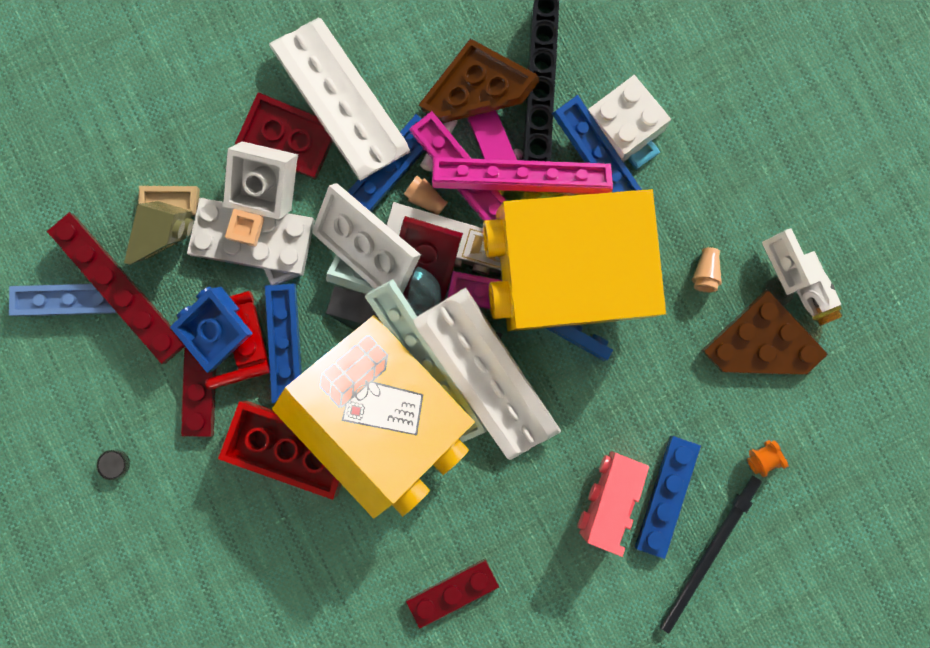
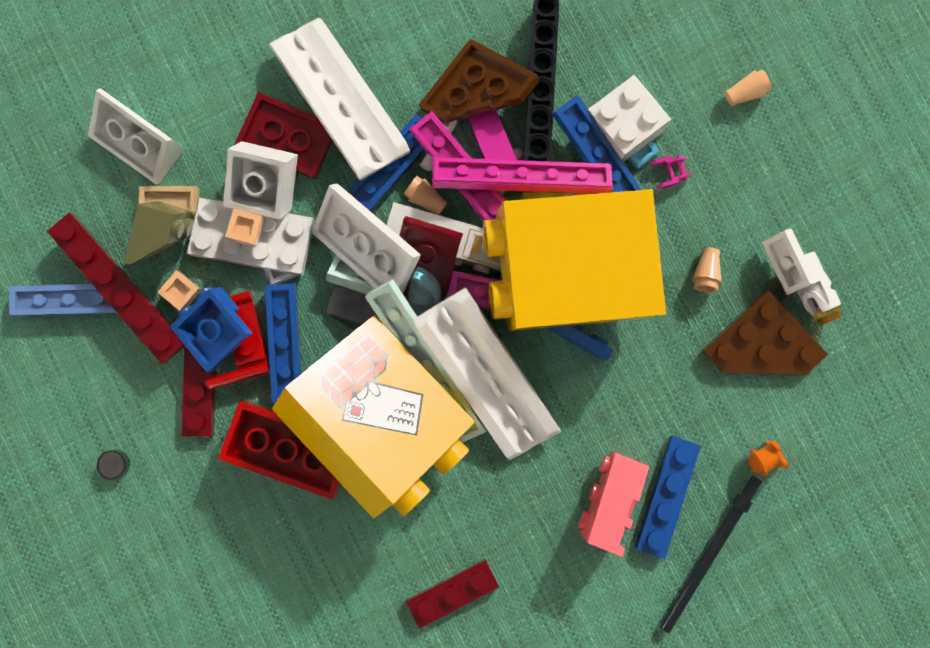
none -> white slope [88,89,184,185]
none -> light nougat plate [157,270,202,311]
none -> dark pink piece [649,155,692,190]
none -> light nougat cone [725,70,772,106]

